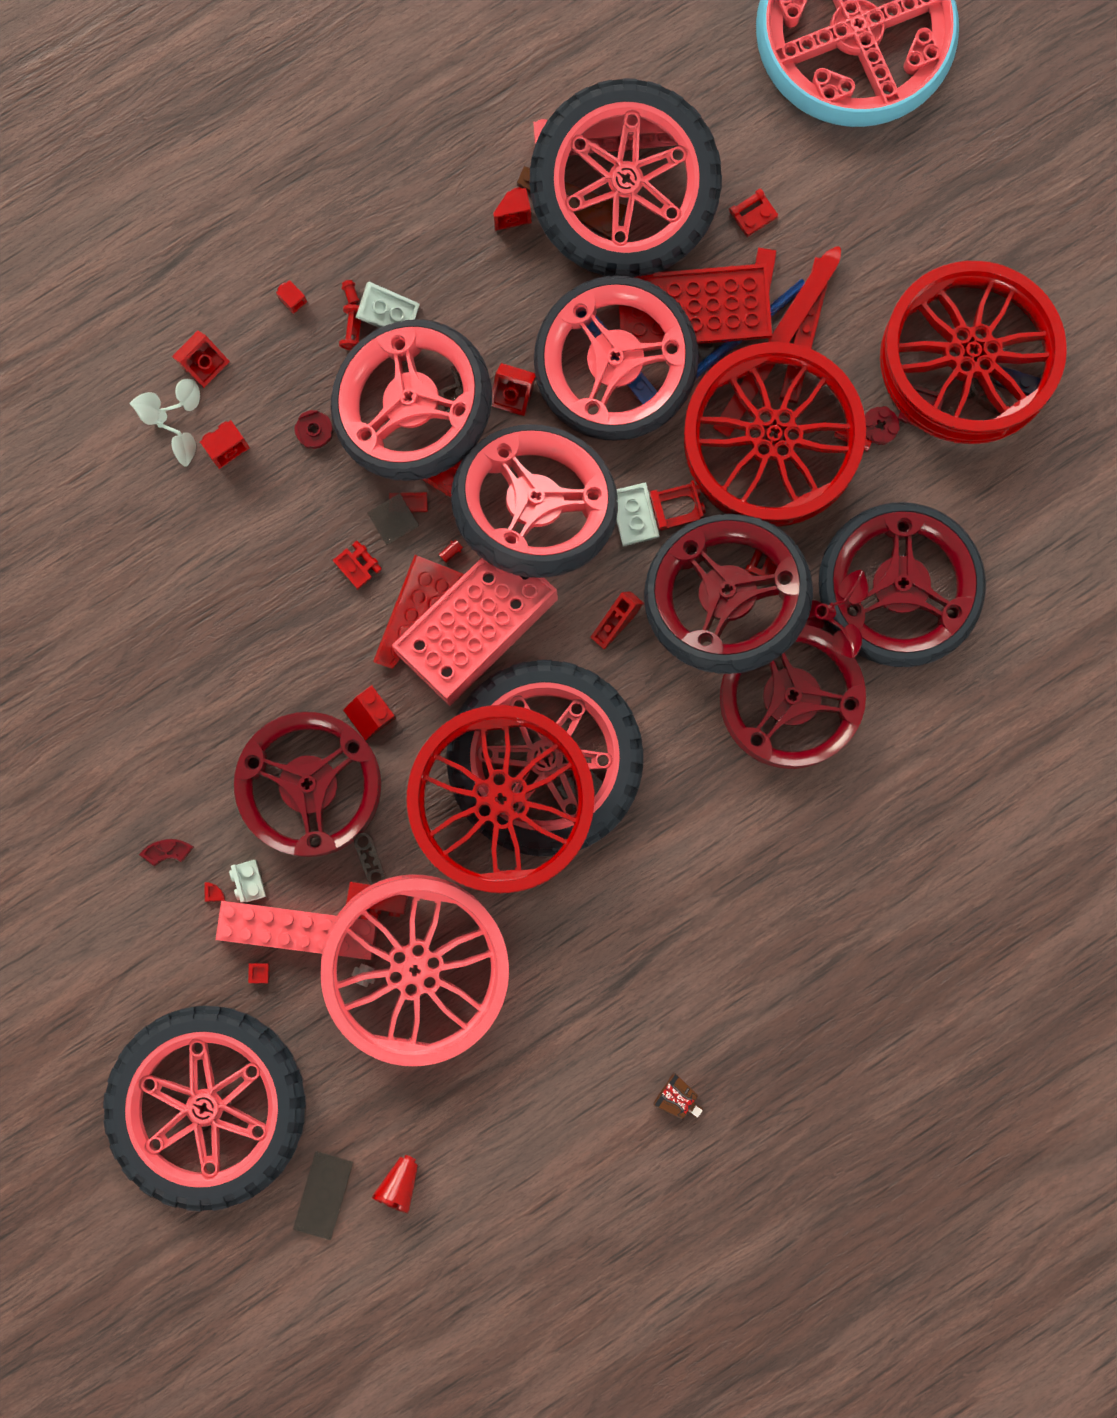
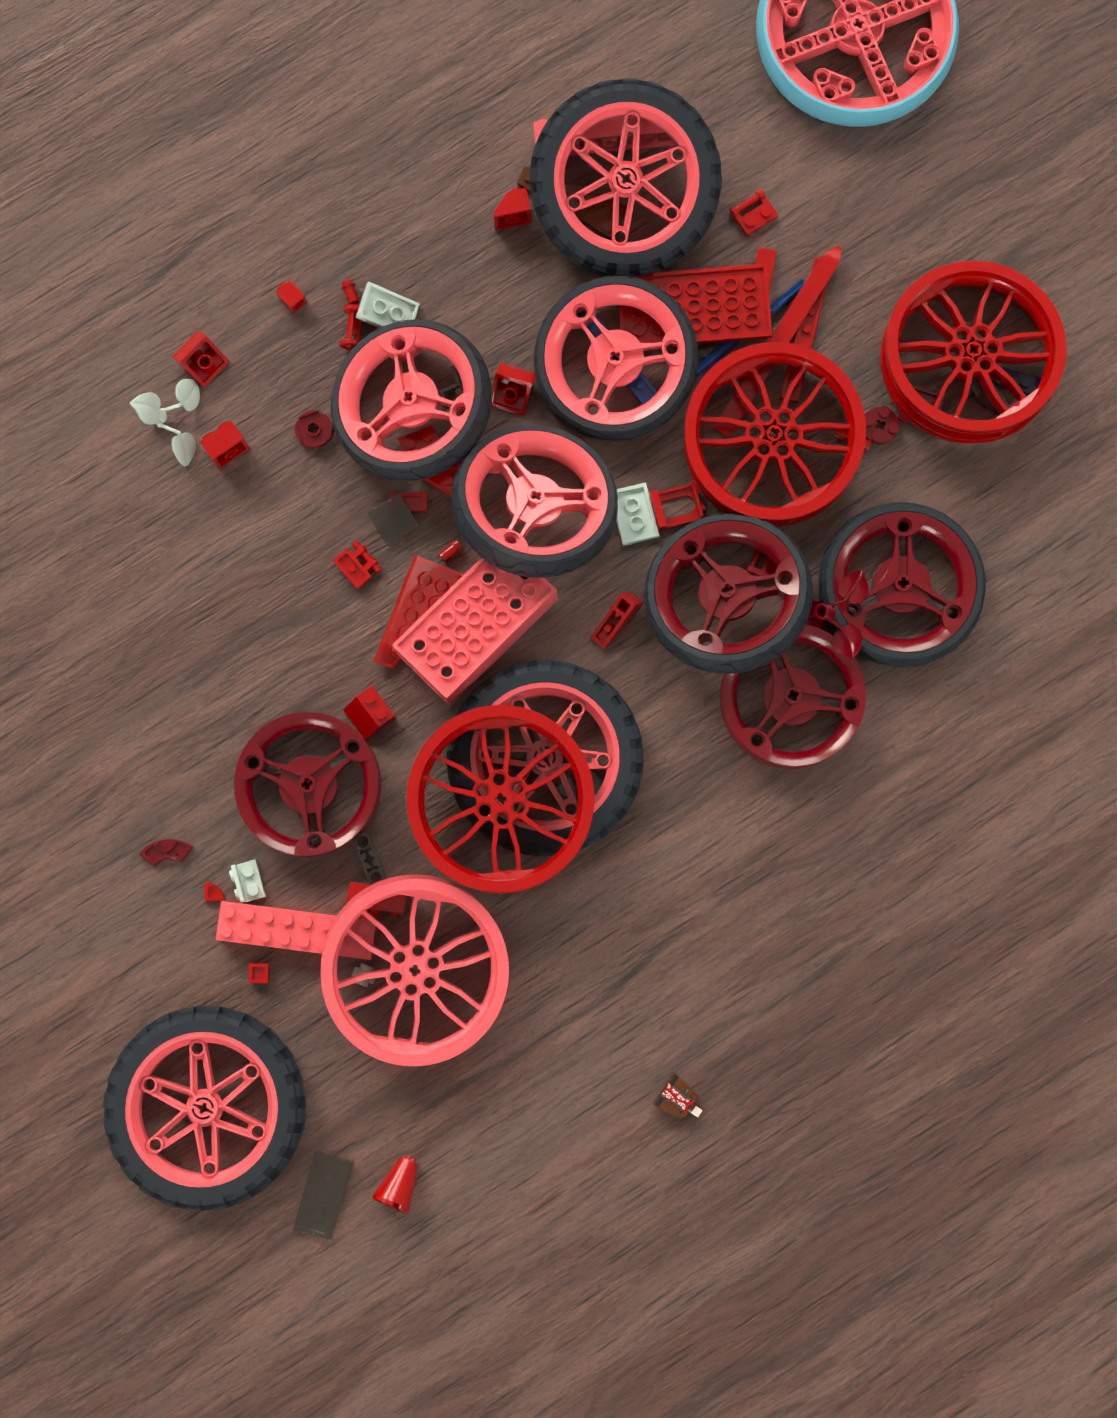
none -> red plate [398,425,438,451]

